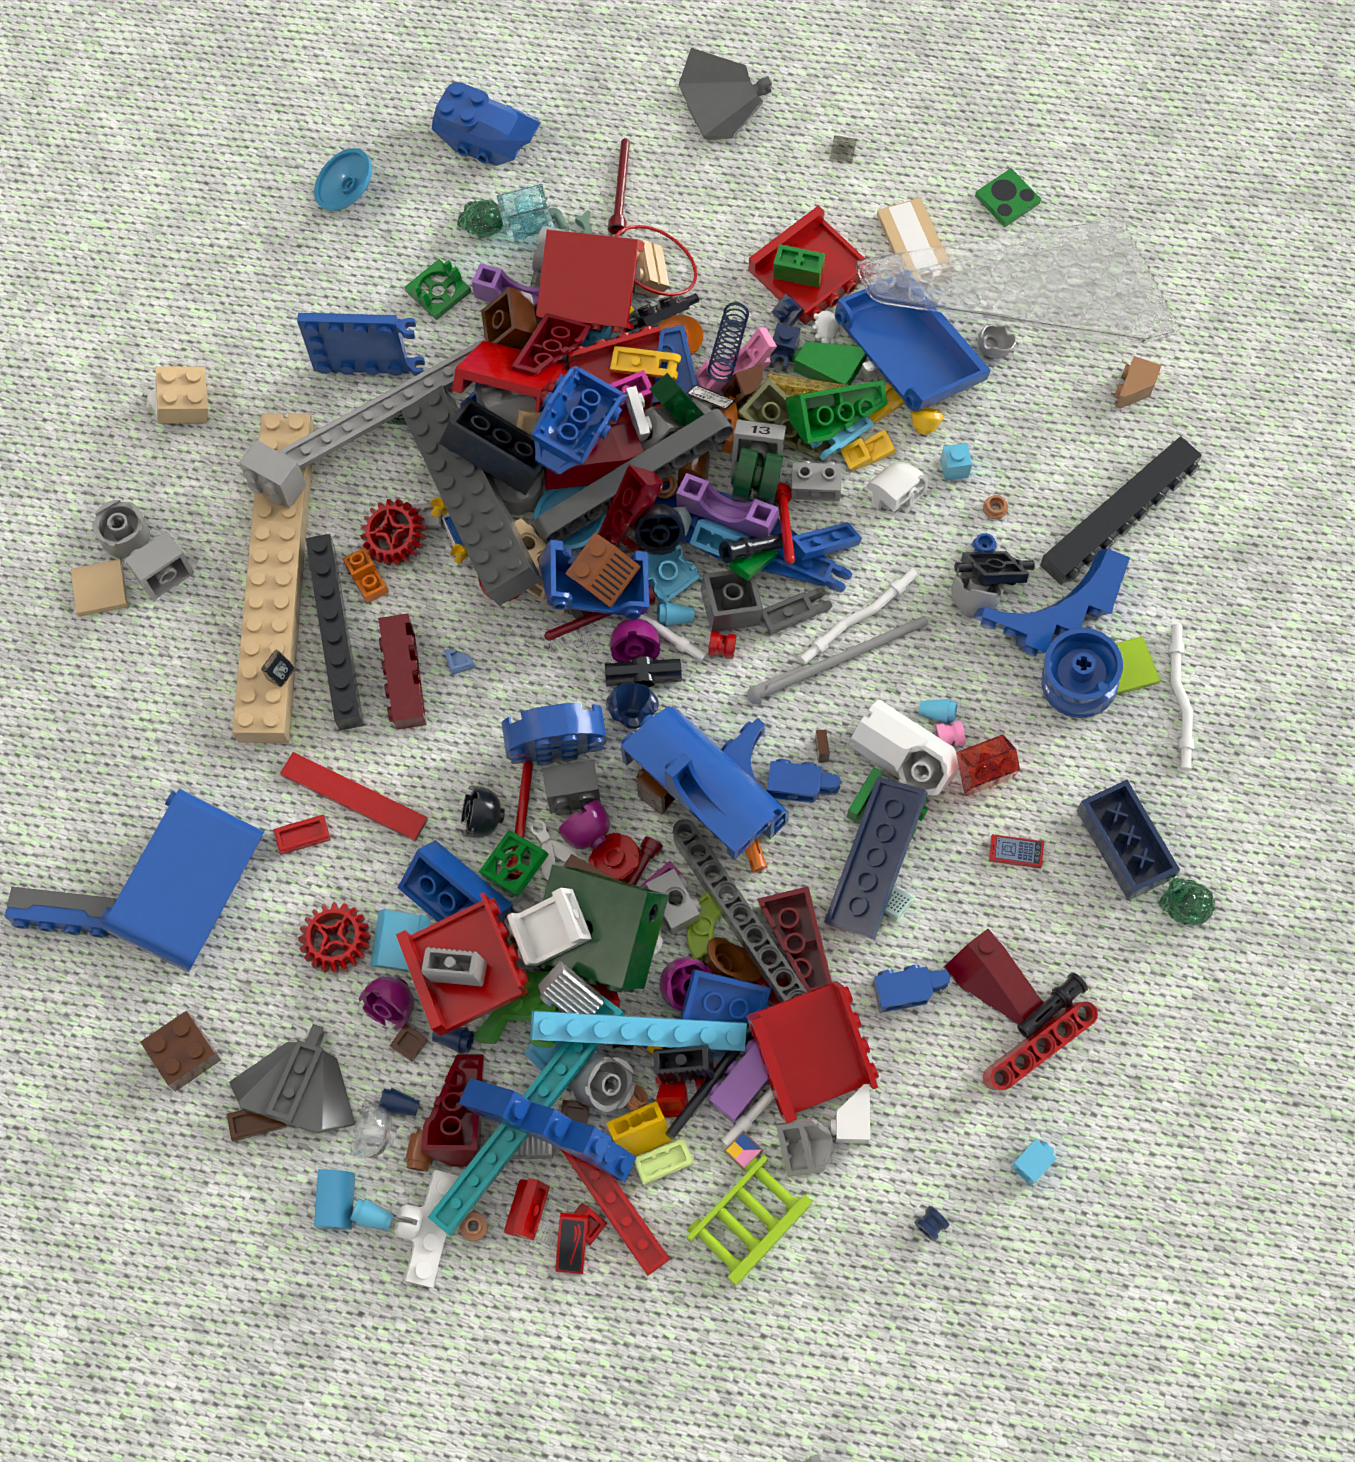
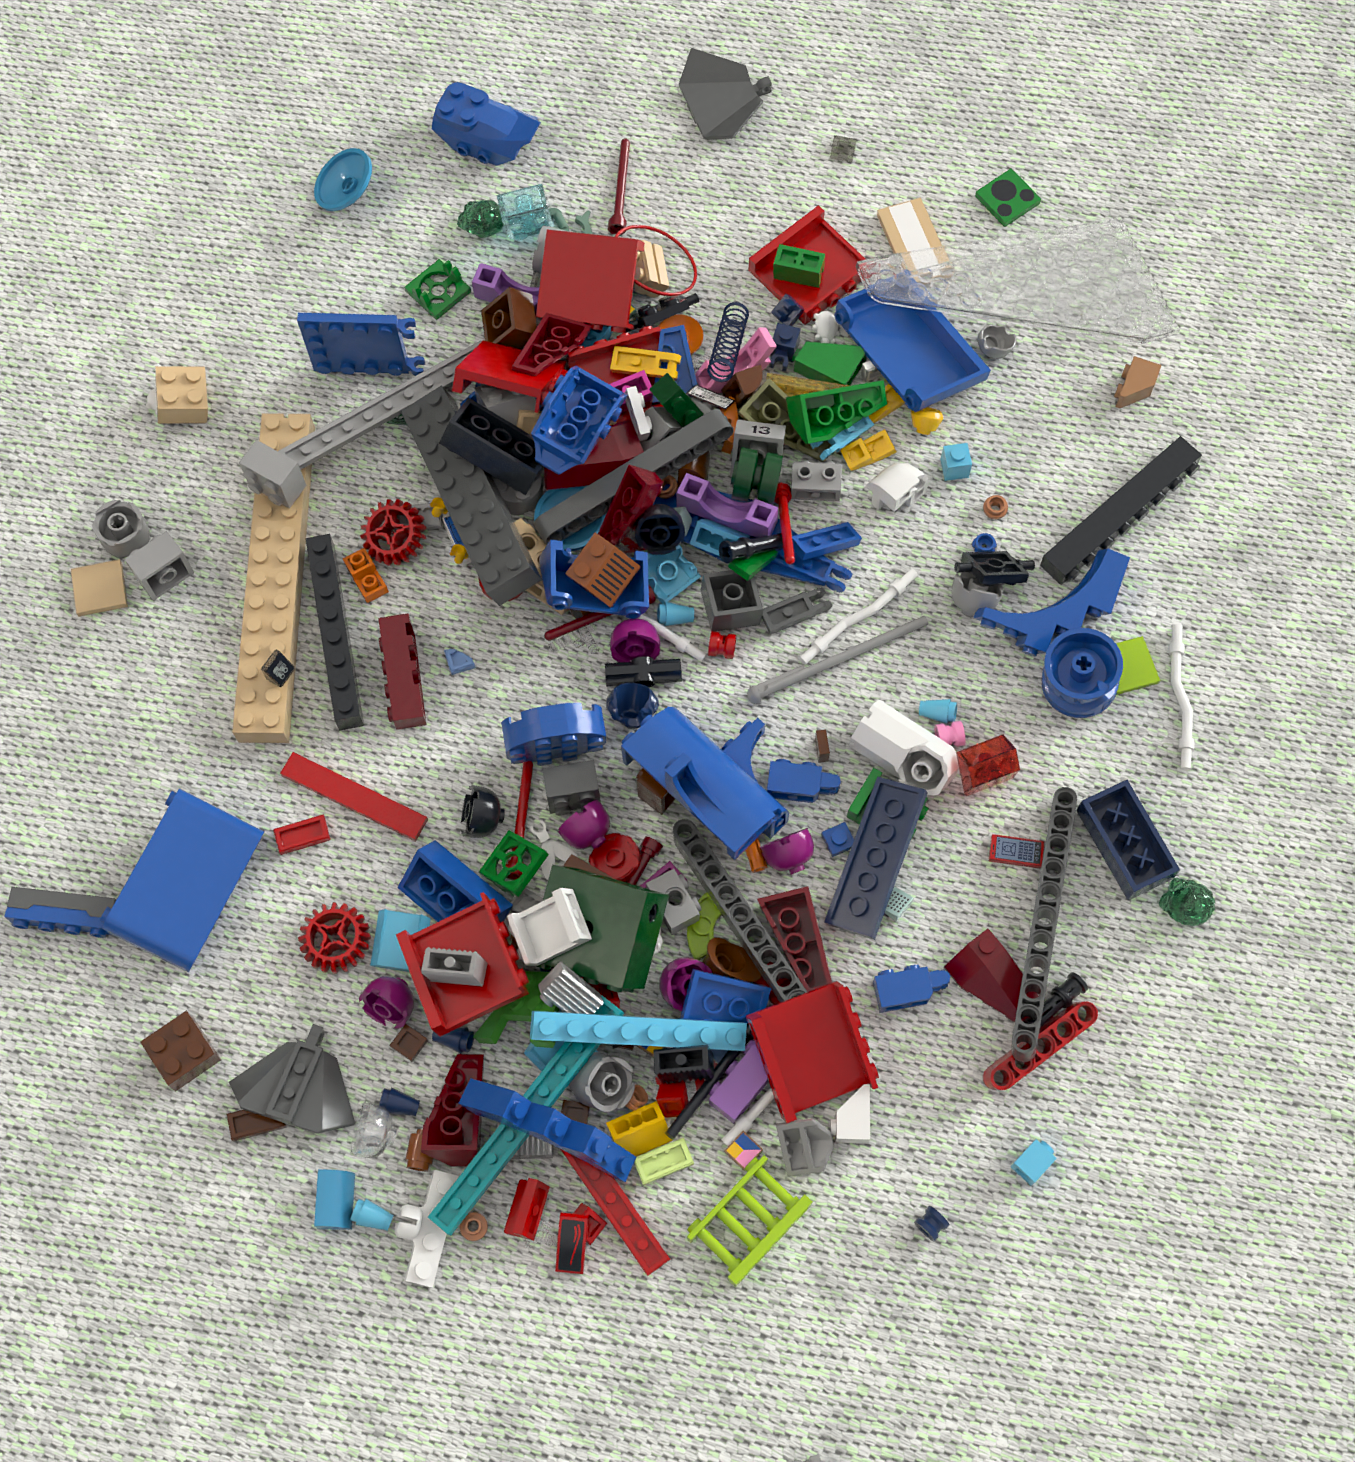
none -> magenta cylinder [760,828,814,875]
none -> blue plate [821,822,854,857]
none -> dark grey beam [1011,787,1077,1062]

